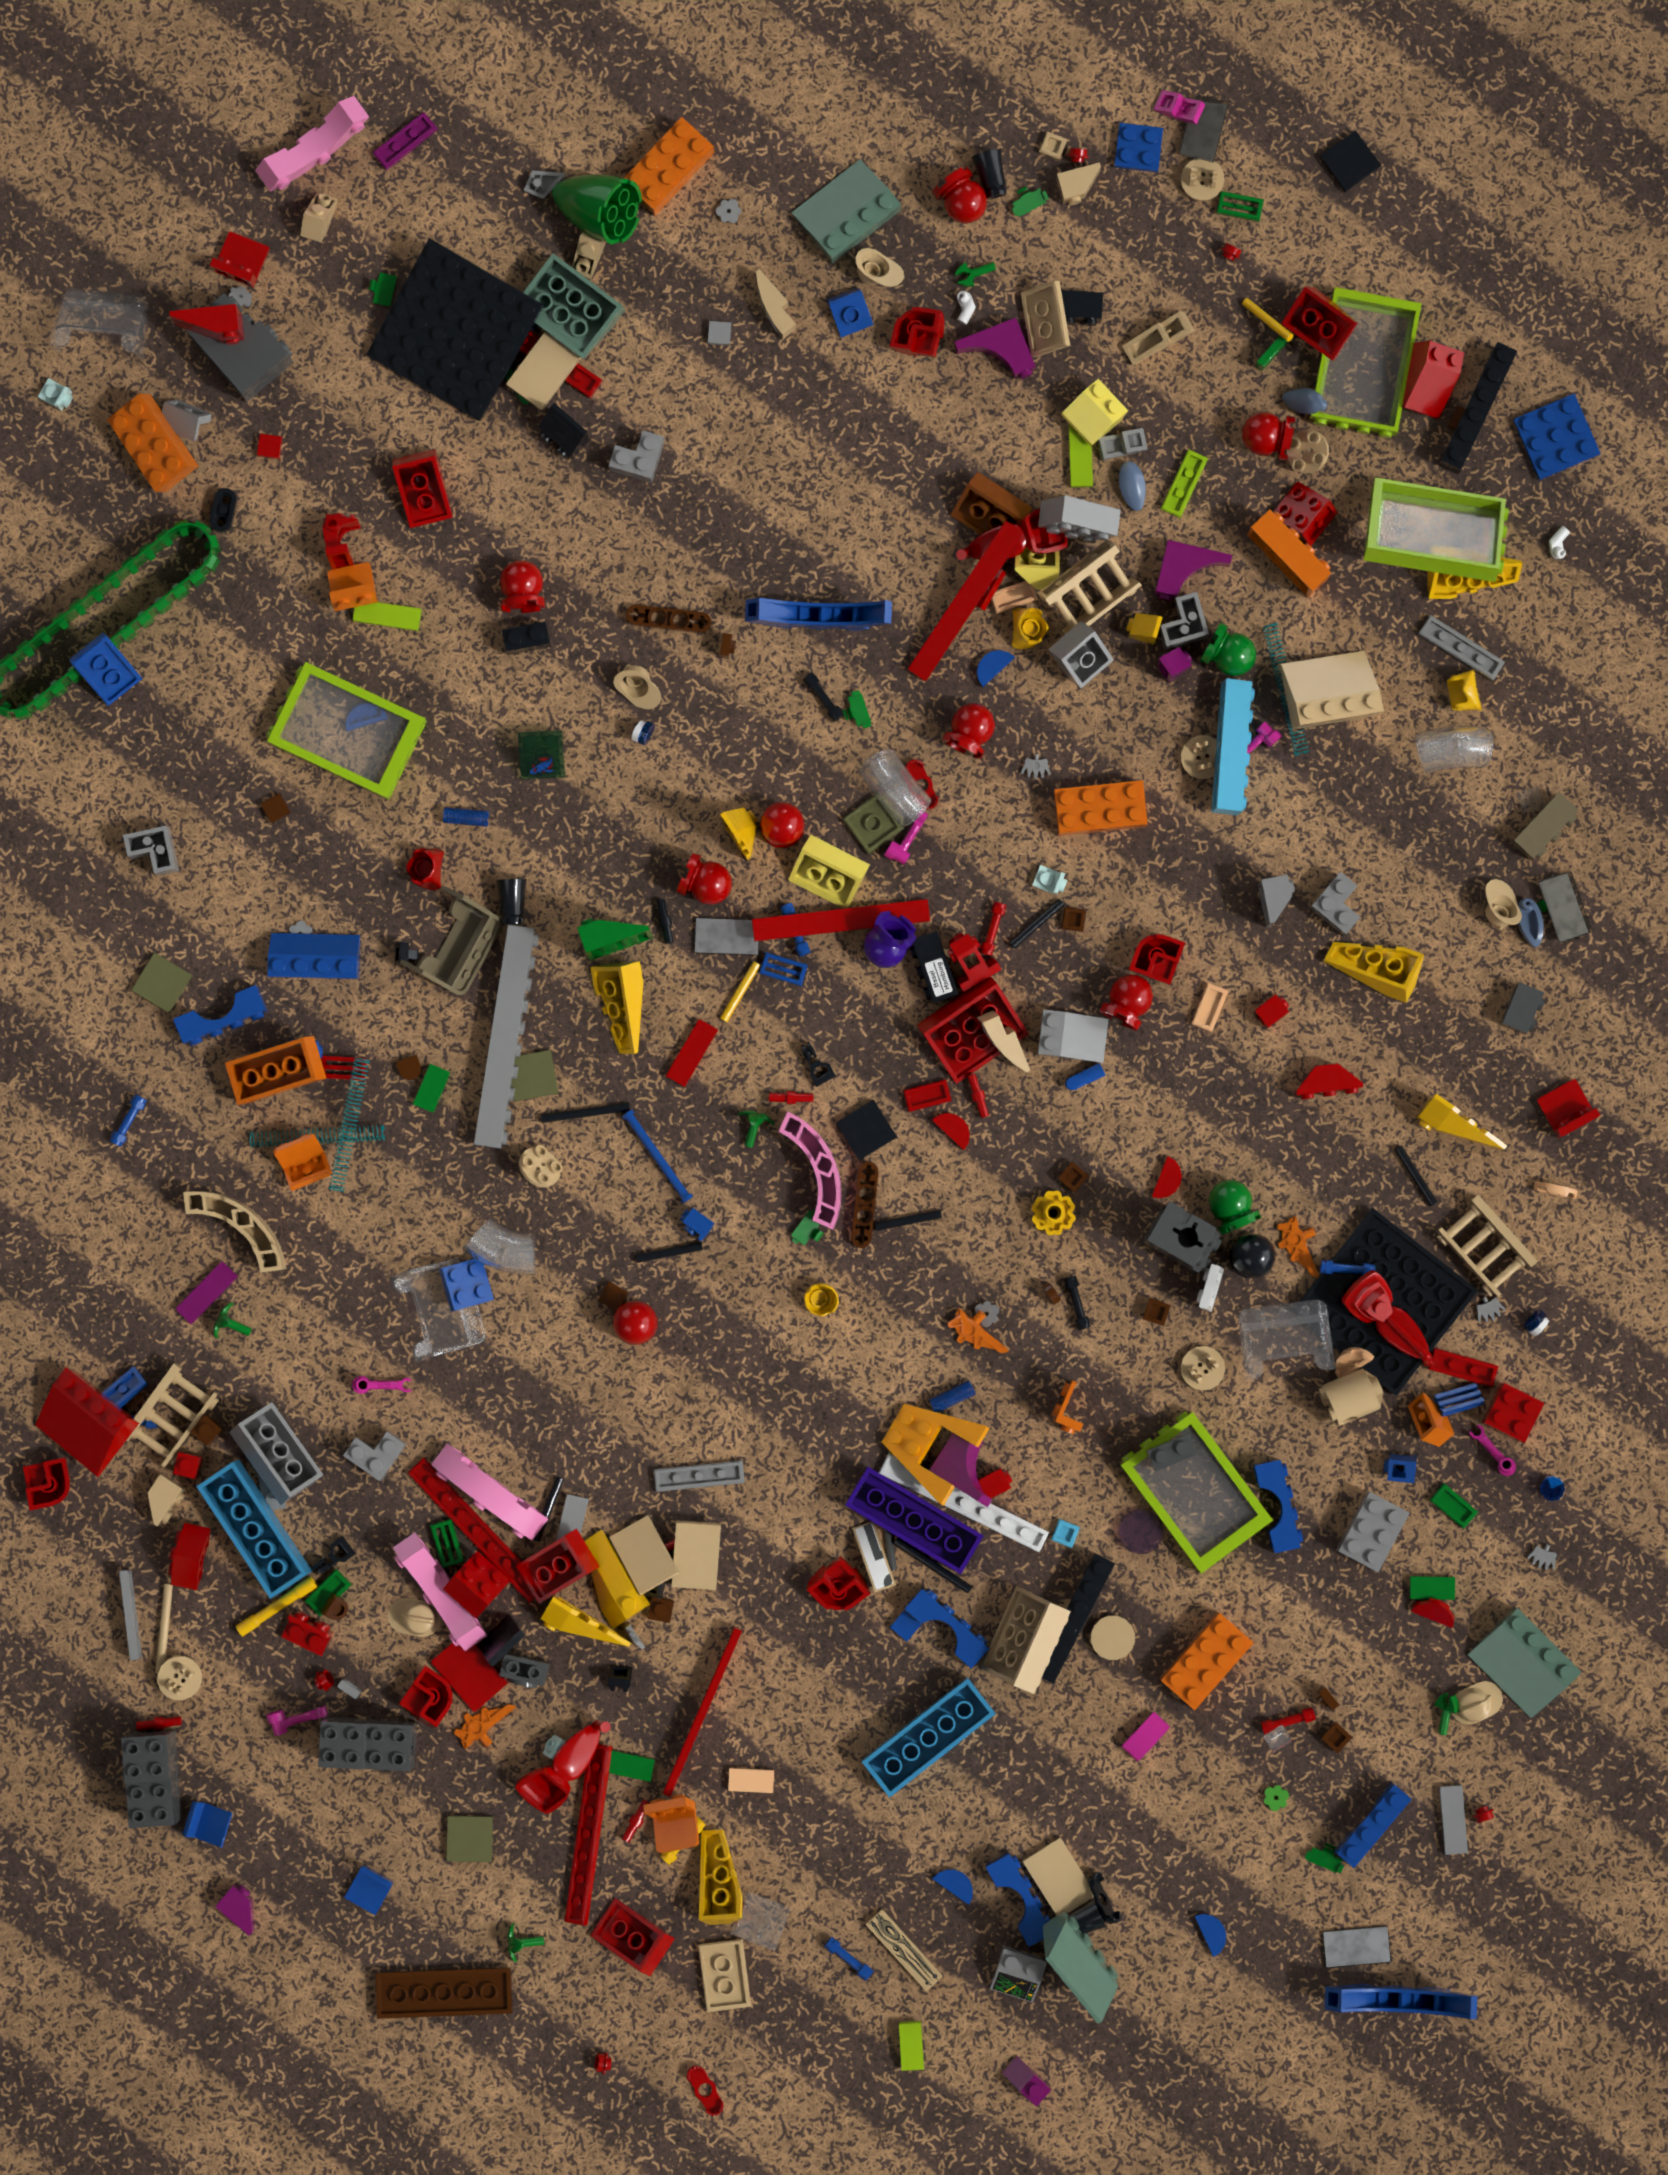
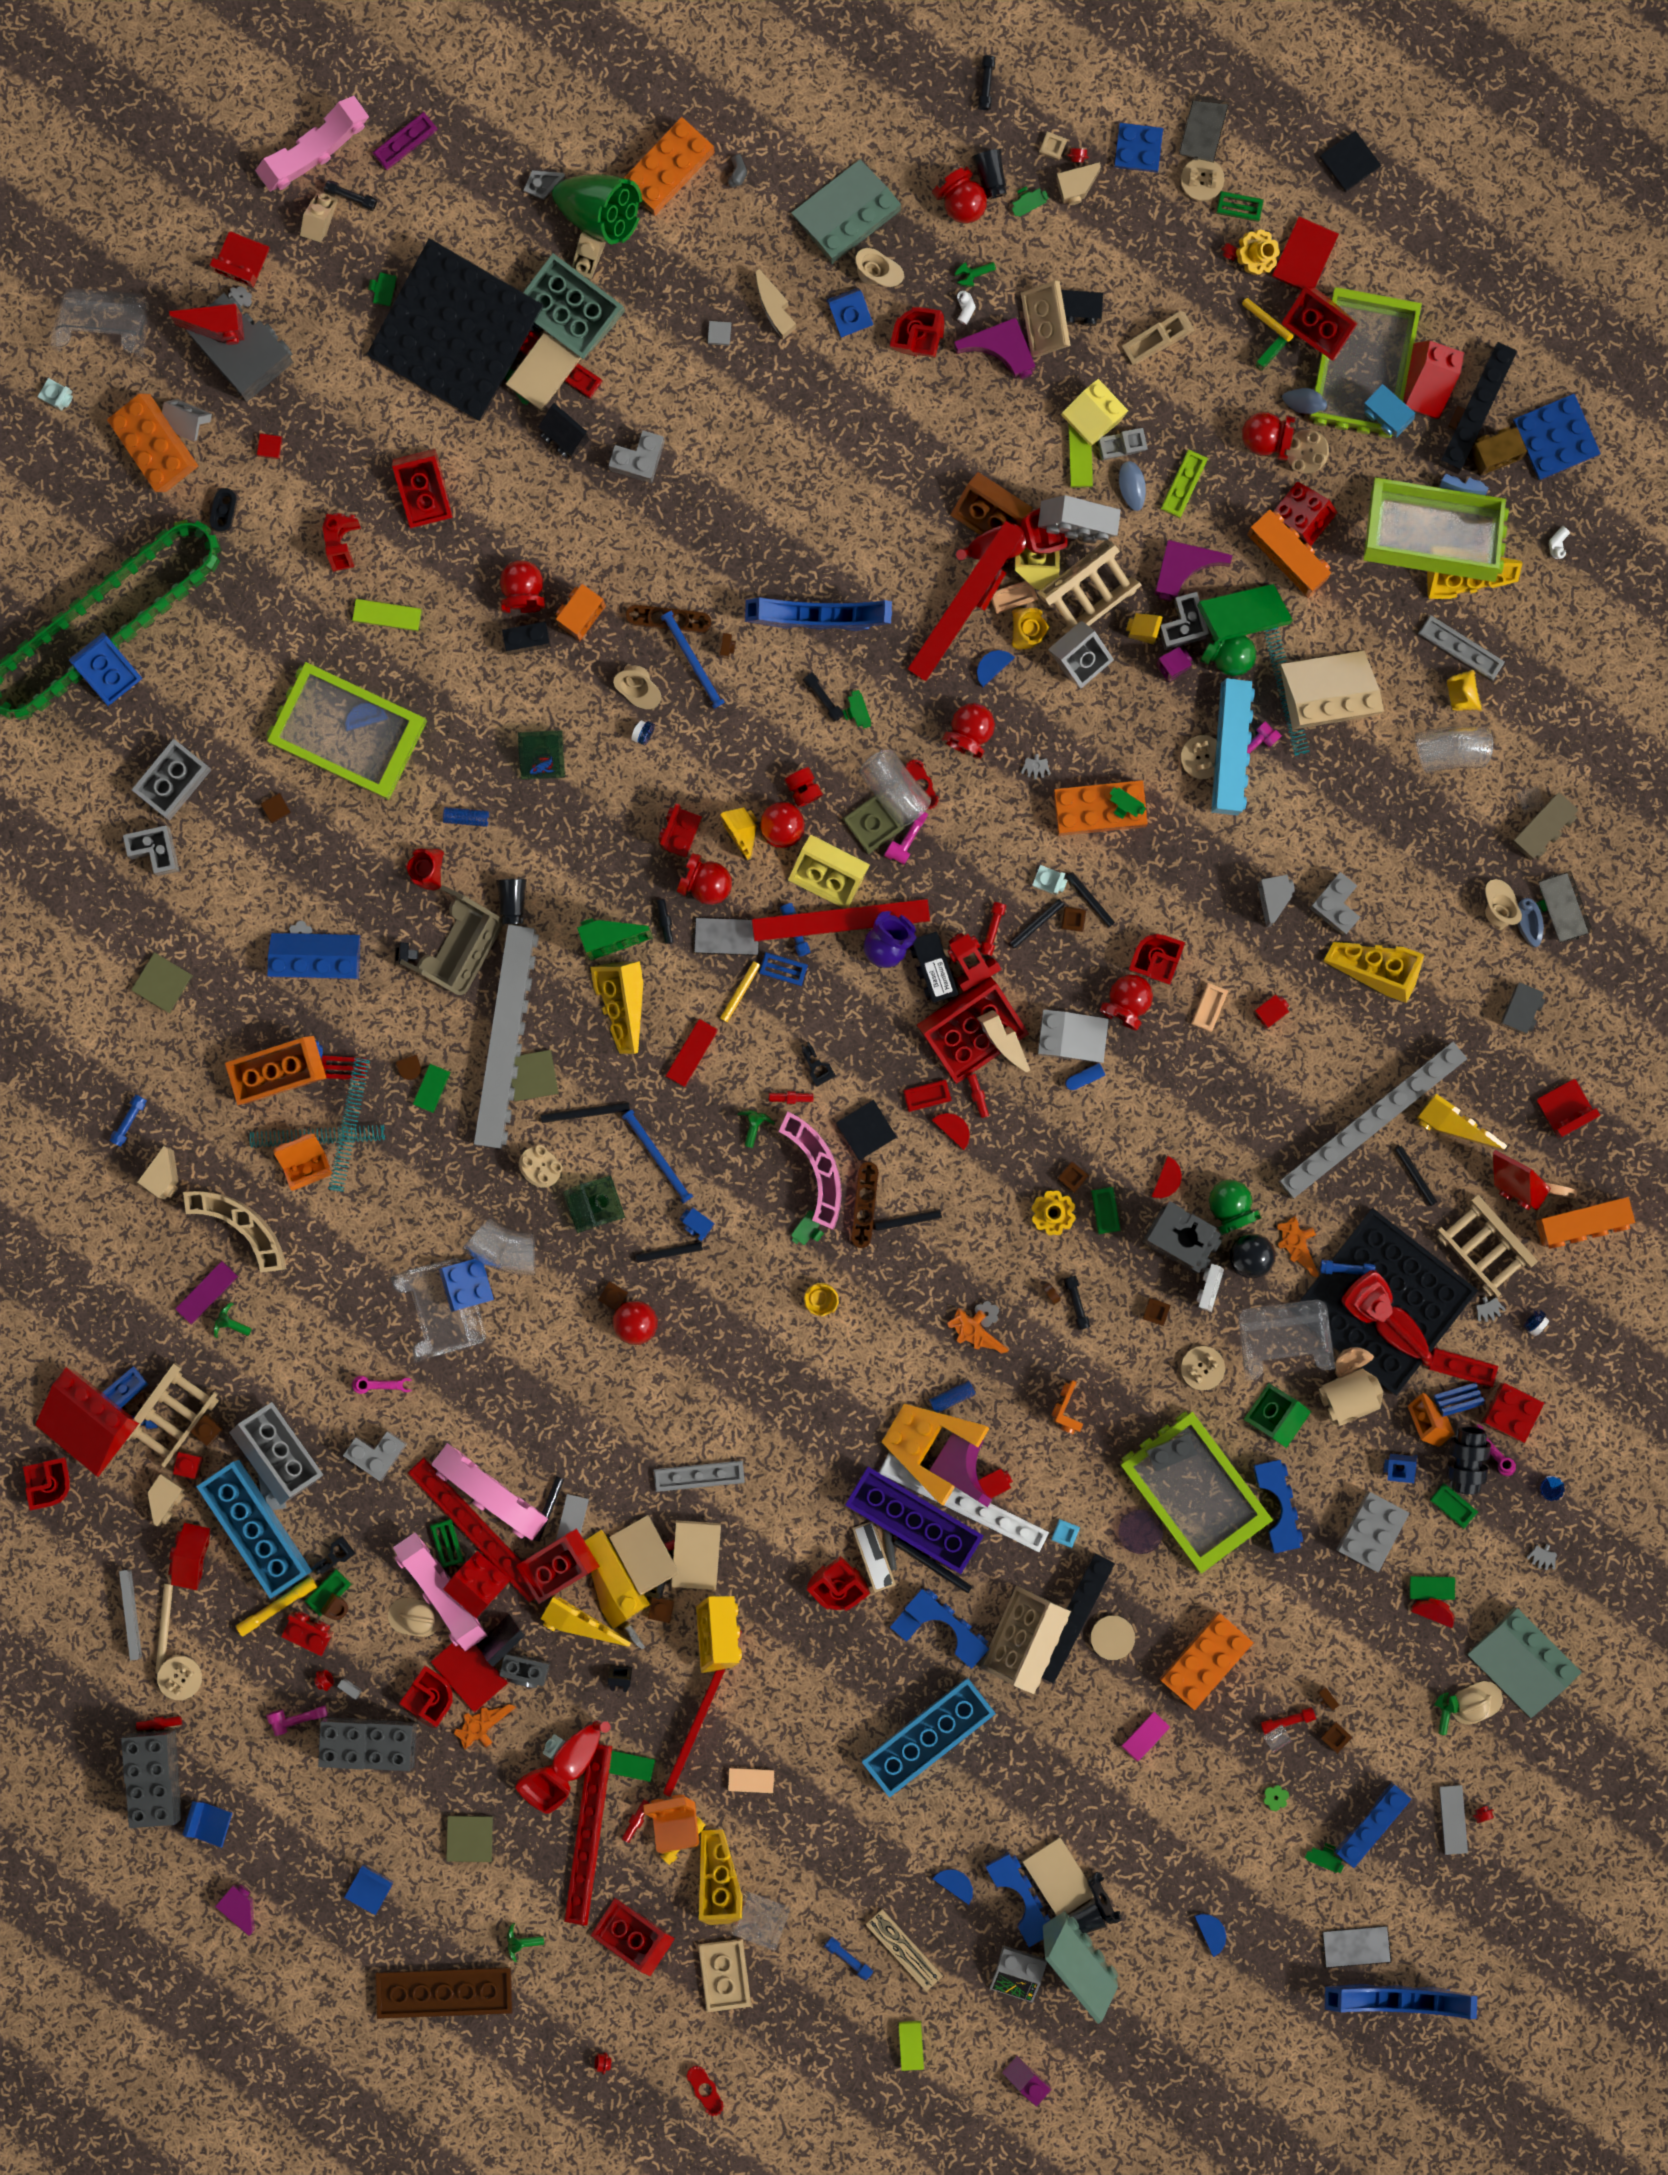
blue arch [173,985,268,1047] -> none
orange bracket [327,562,378,611] -> none
light grey plant [716,199,741,223] -> none
dark pink slope [1153,90,1205,124] -> none
red slope [1295,1063,1363,1100] -> none
none -> light grey brick [132,739,211,821]
none -> tan slope [137,1146,179,1200]
none -> black bar [324,180,378,212]
none -> orange brick [555,584,606,642]
none -> clear green slope [563,1176,626,1234]
none -> red bracket [658,803,702,859]
none -> blue bar [660,610,725,709]
none -> yellow slope [696,1596,742,1673]
none -> dark grey arm [727,154,747,188]
none -> red wheel [784,767,823,808]
none -> black bar [978,55,996,111]
none -> black bar [1066,872,1115,928]
none -> green tile [1091,1187,1121,1235]
none -> green piece [1110,787,1146,819]
none -> green tile [1197,584,1293,642]
none -> yellow plant [1236,229,1280,275]
none -> green slope [1244,1383,1312,1448]
none -> red tile [1272,216,1339,291]
none -> light grey brick [1278,1041,1467,1199]
none -> dark azure brick [1364,384,1415,438]
none -> medium blue slope [1439,474,1489,495]
none -> black piece [1446,1426,1491,1495]
none -> pearl gold brick [1470,426,1527,476]
none -> red slope [1493,1150,1551,1211]
none -> orange brick [1535,1197,1636,1249]

